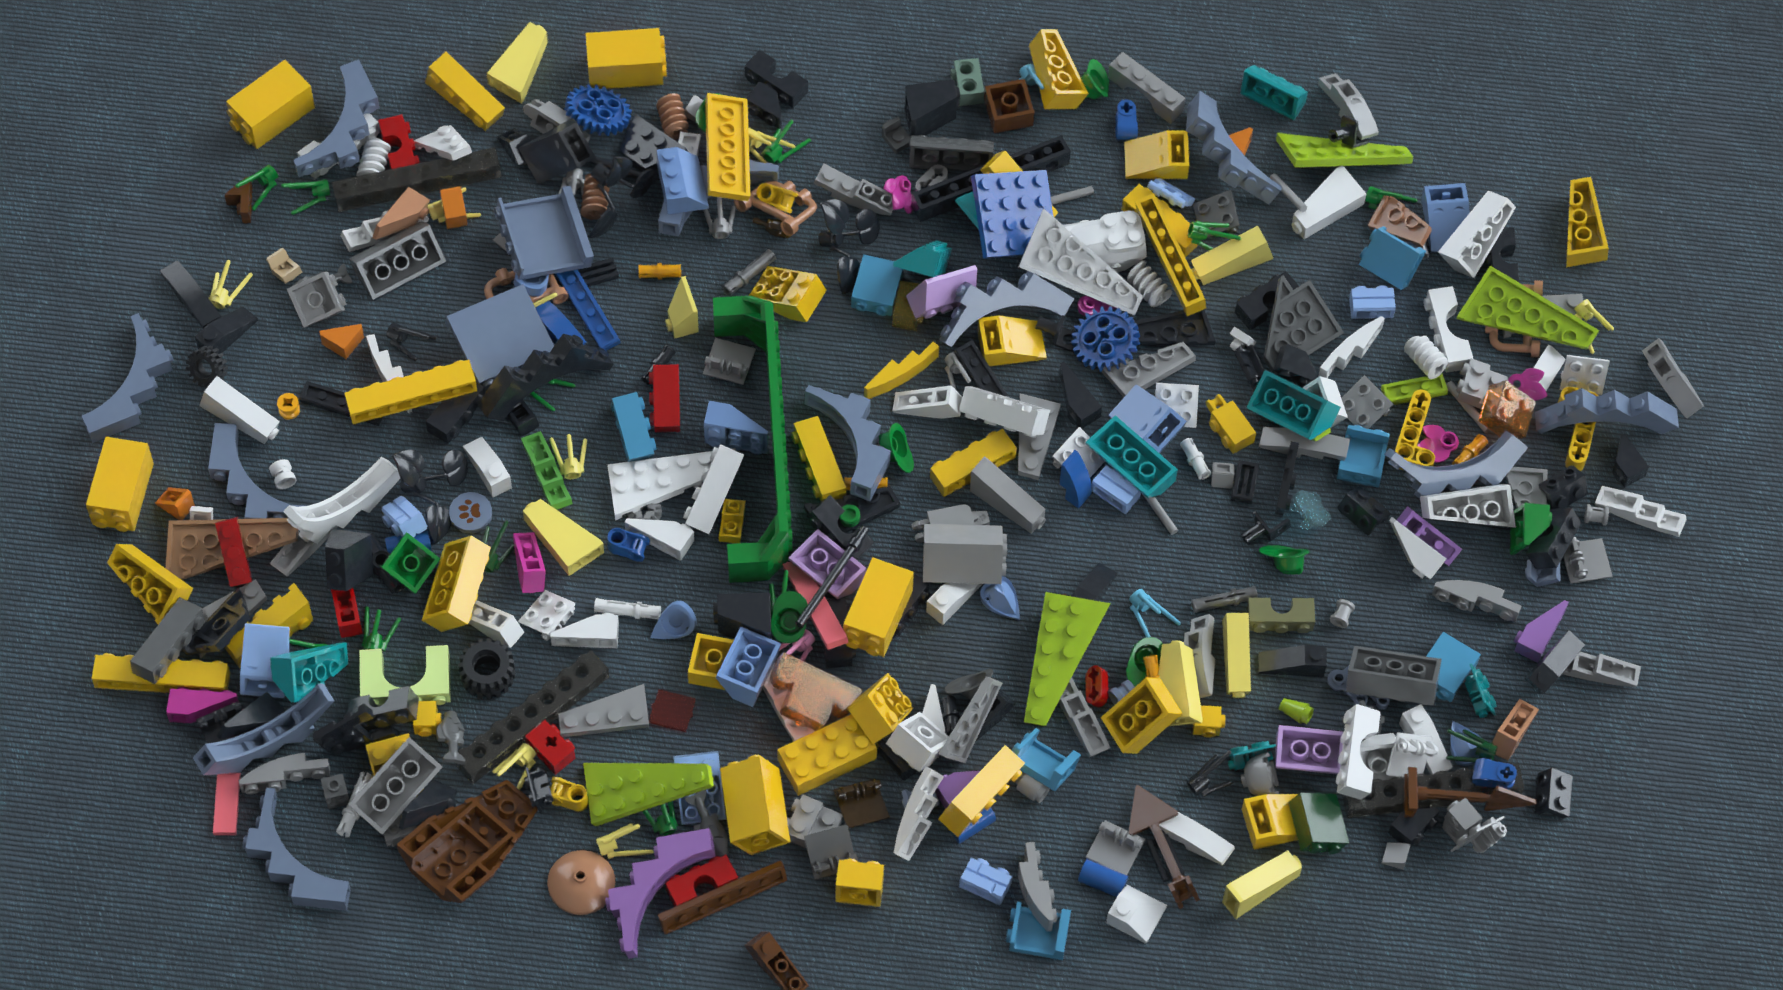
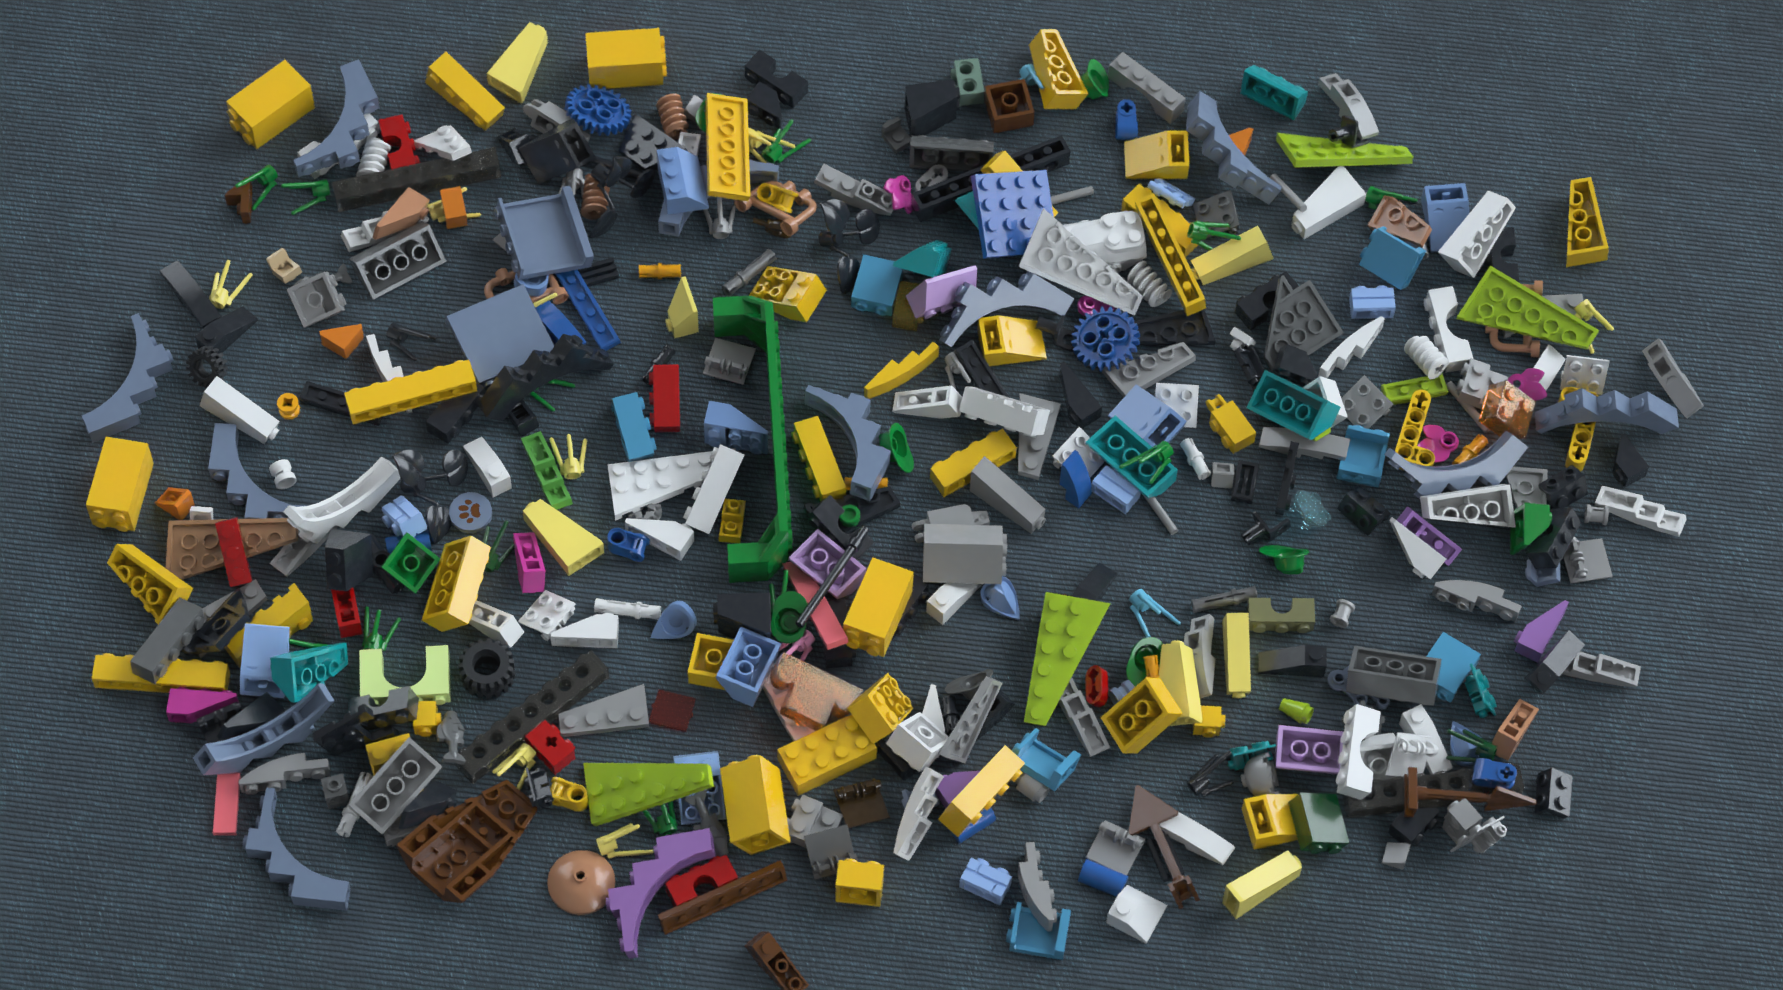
none -> green plant [1119,441,1174,484]

